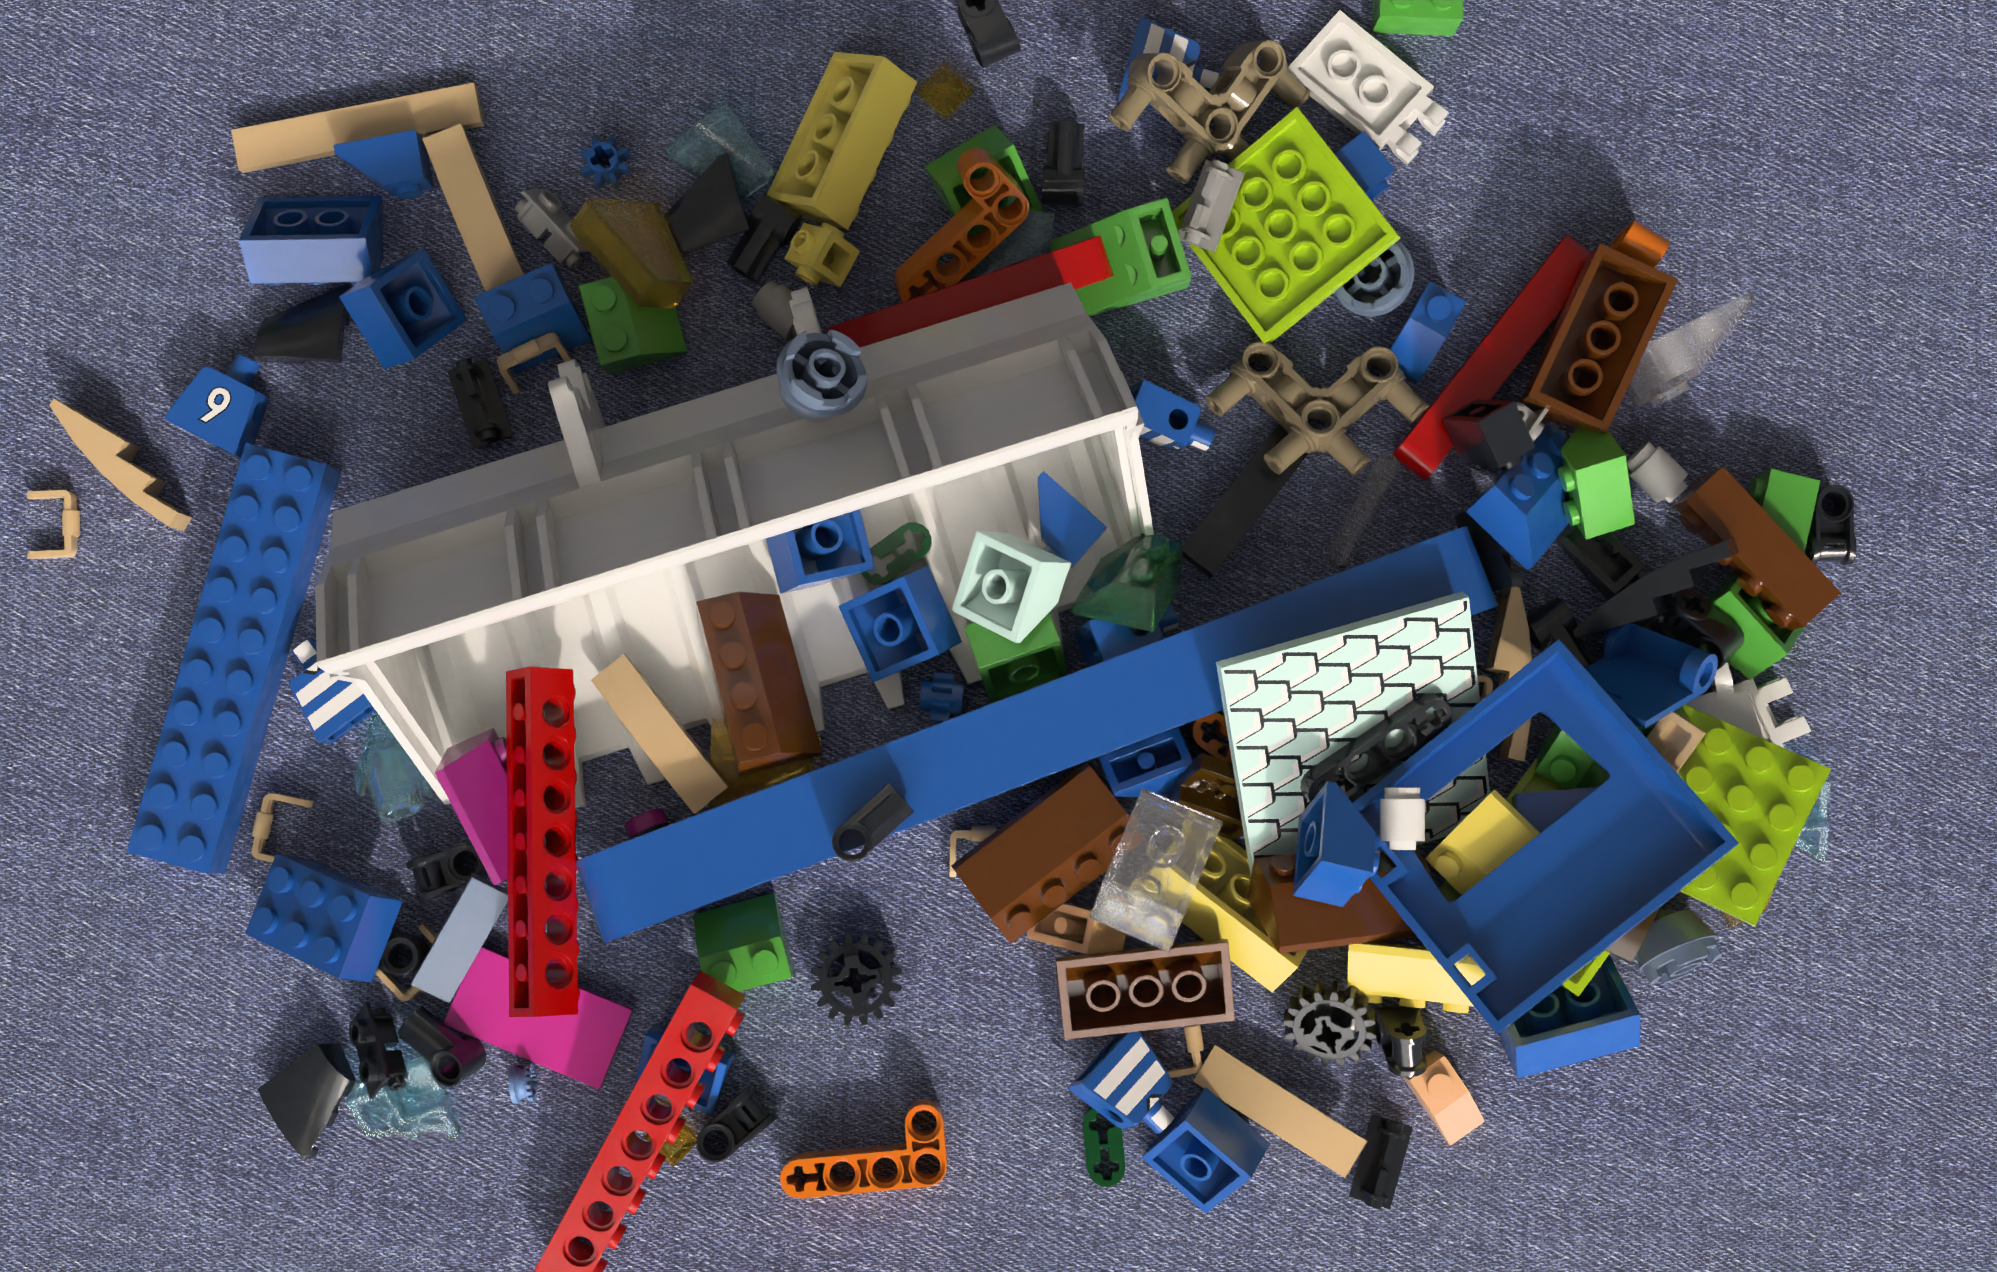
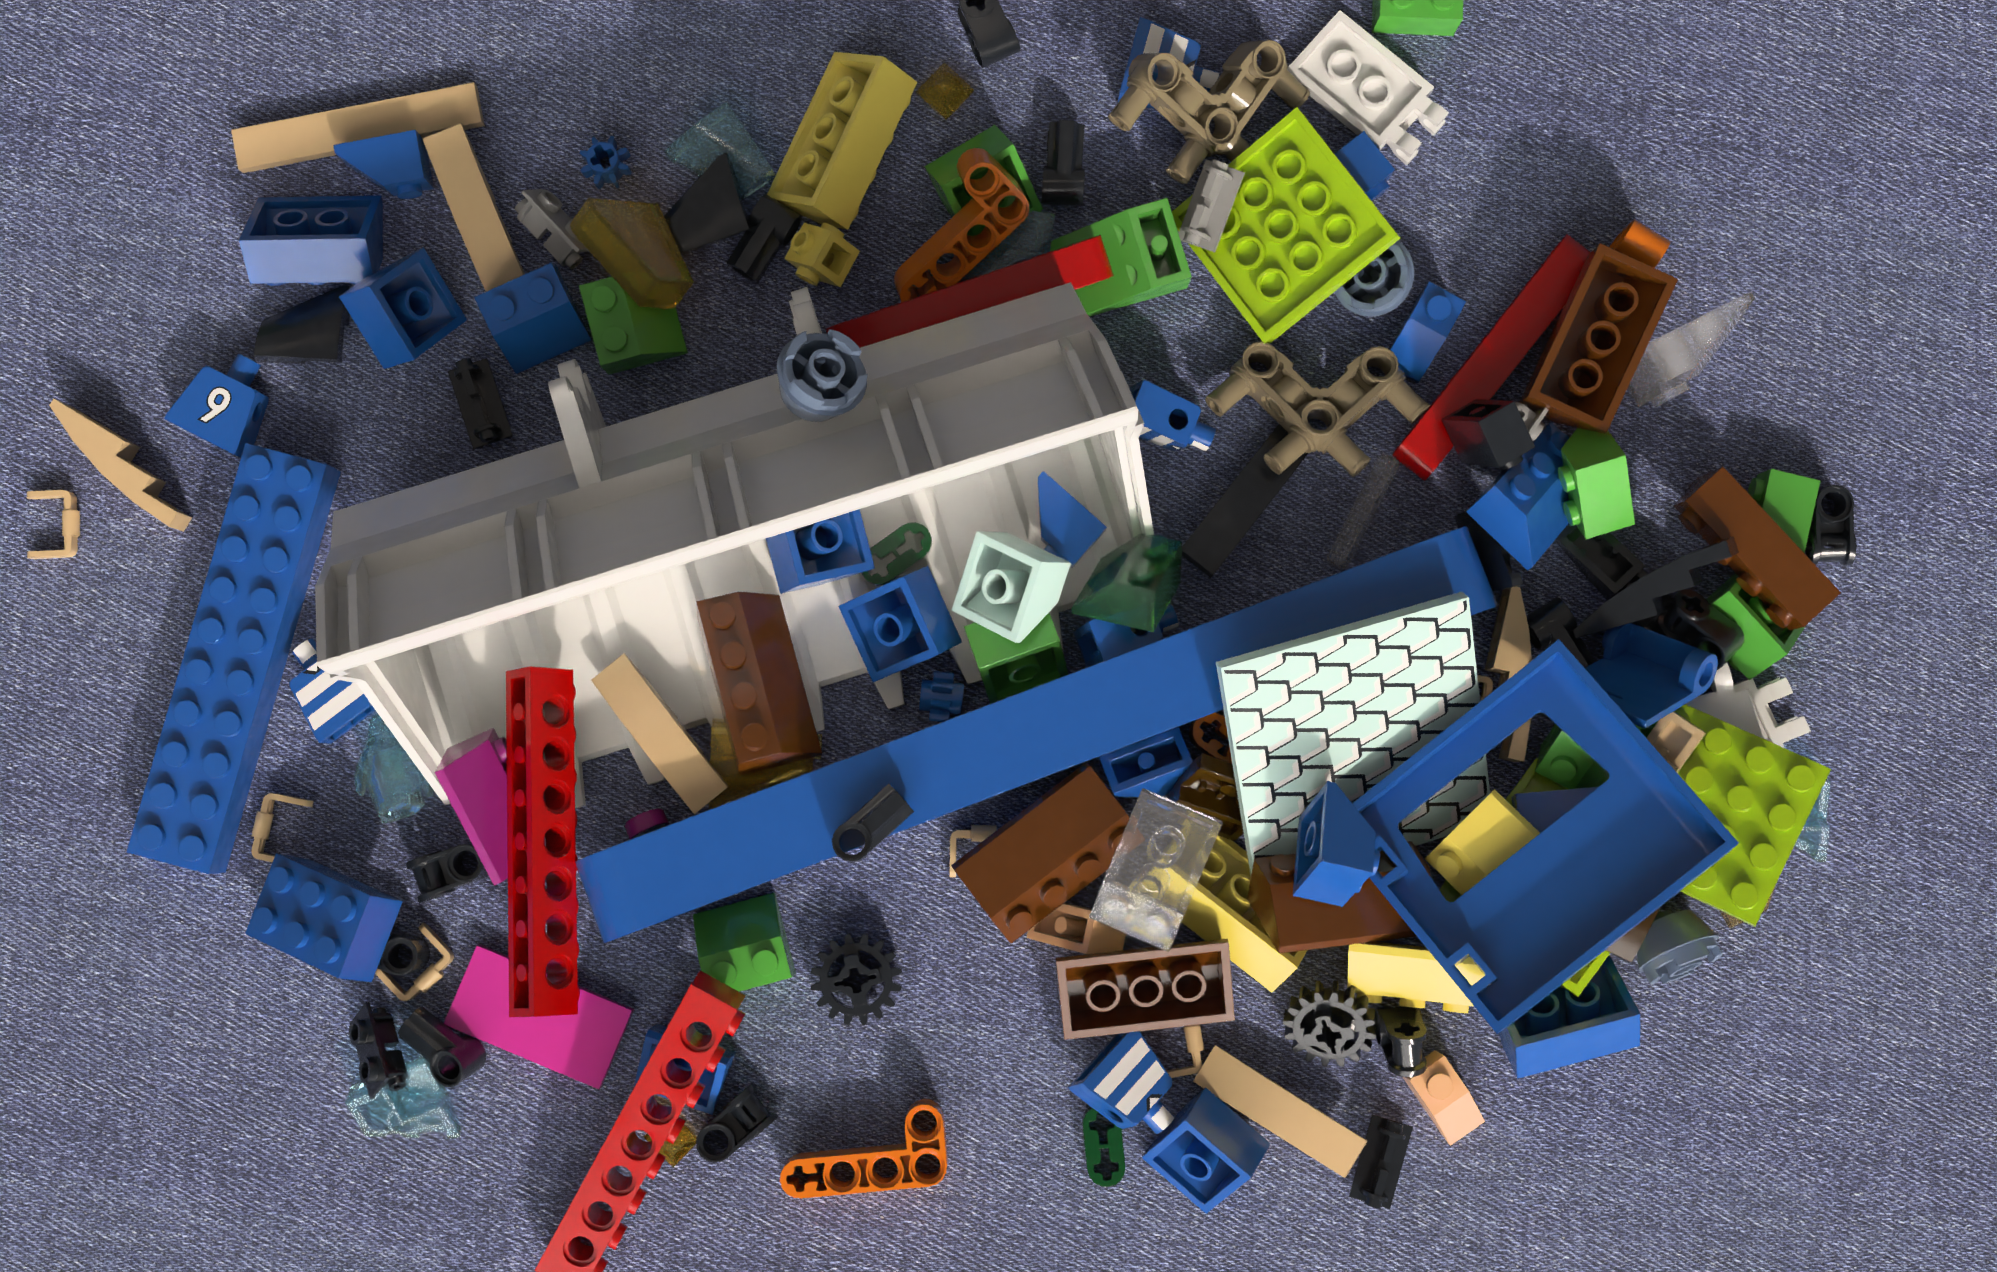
black slope [258,1043,356,1159] -> none
tile [411,873,508,1003] -> none
tan piece [497,333,572,394] -> none
medium blue bush [508,1063,538,1104] -> none
light grey brick [752,281,797,341] -> none
black beam [1300,693,1453,803] -> none
white brick [1380,787,1425,850] -> none
white brick [1627,441,1688,503] -> none

